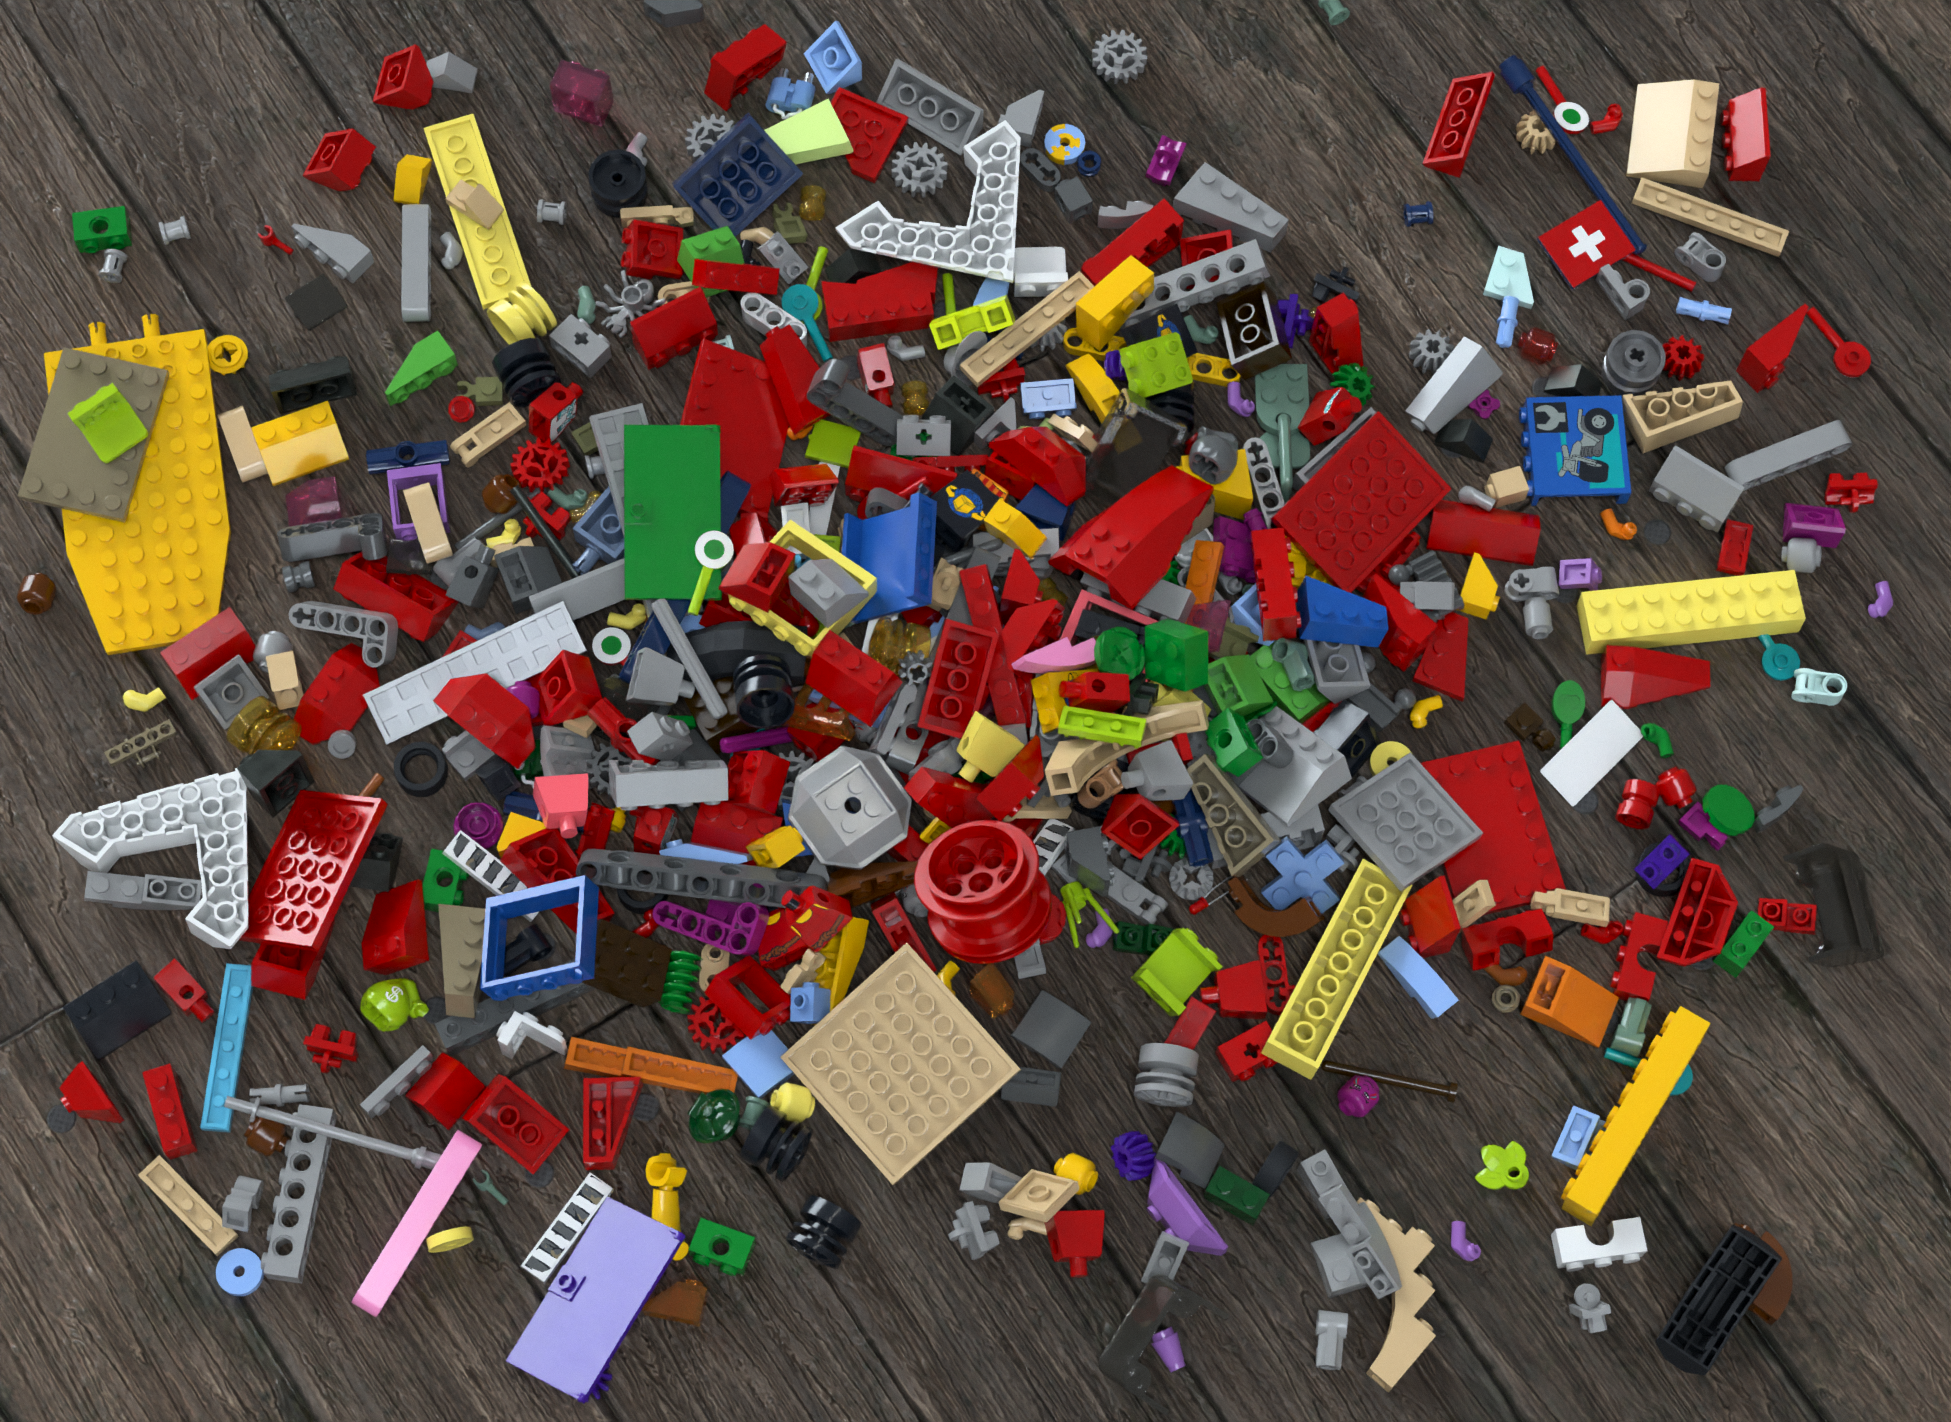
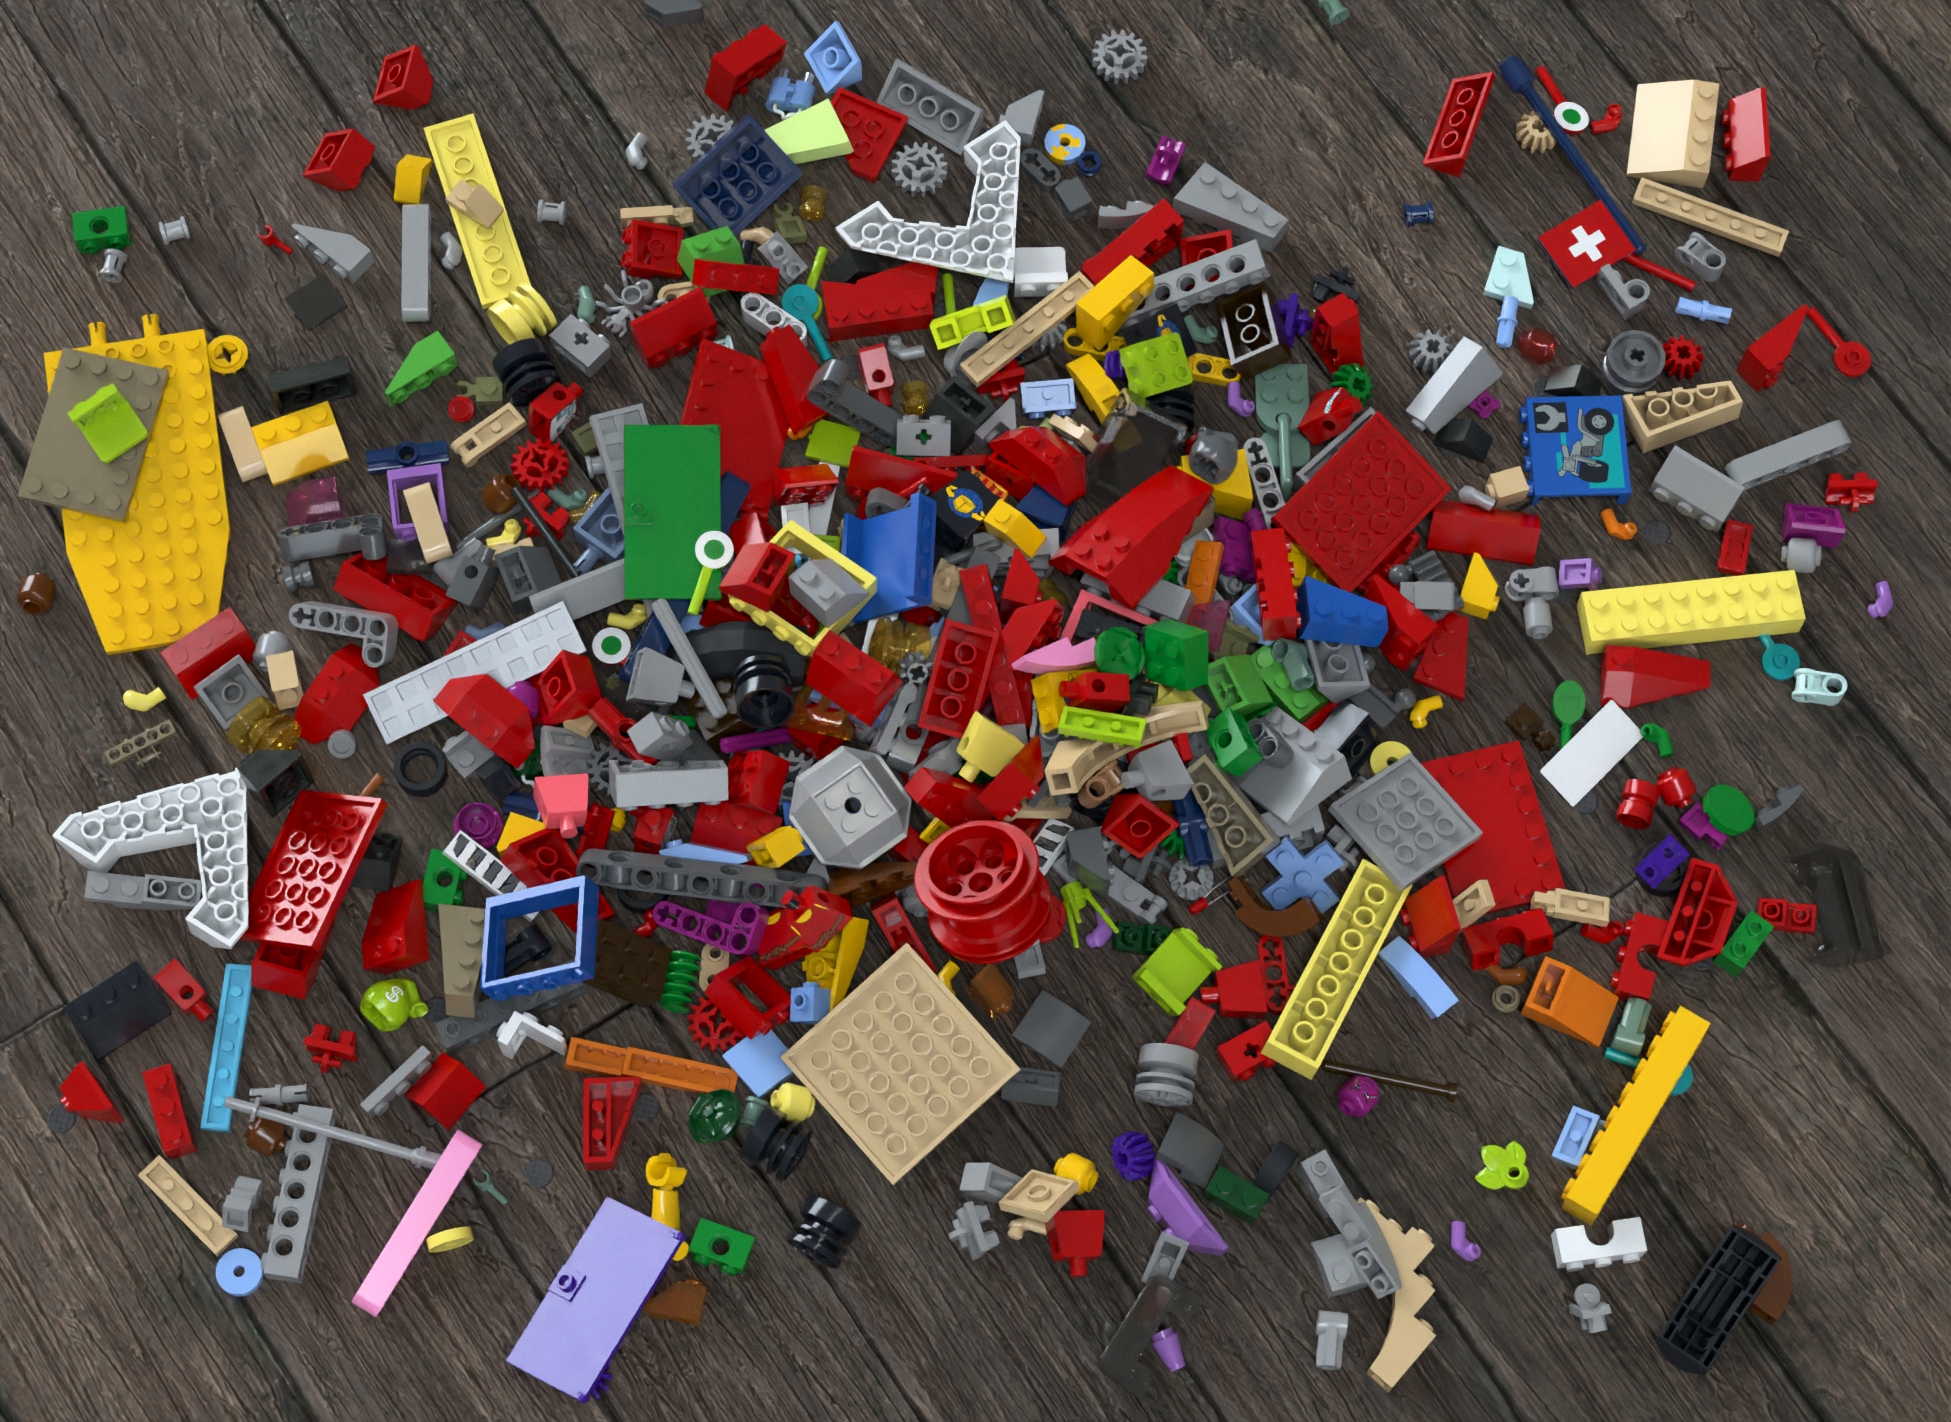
light grey slope [426,52,478,93] -> none
red slope [461,1074,570,1175] -> none
tile [521,1173,614,1284] -> none
clear pink brick [550,59,614,127] -> none
black wheel [588,149,648,218] -> none
tan plate [780,949,826,994] -> none

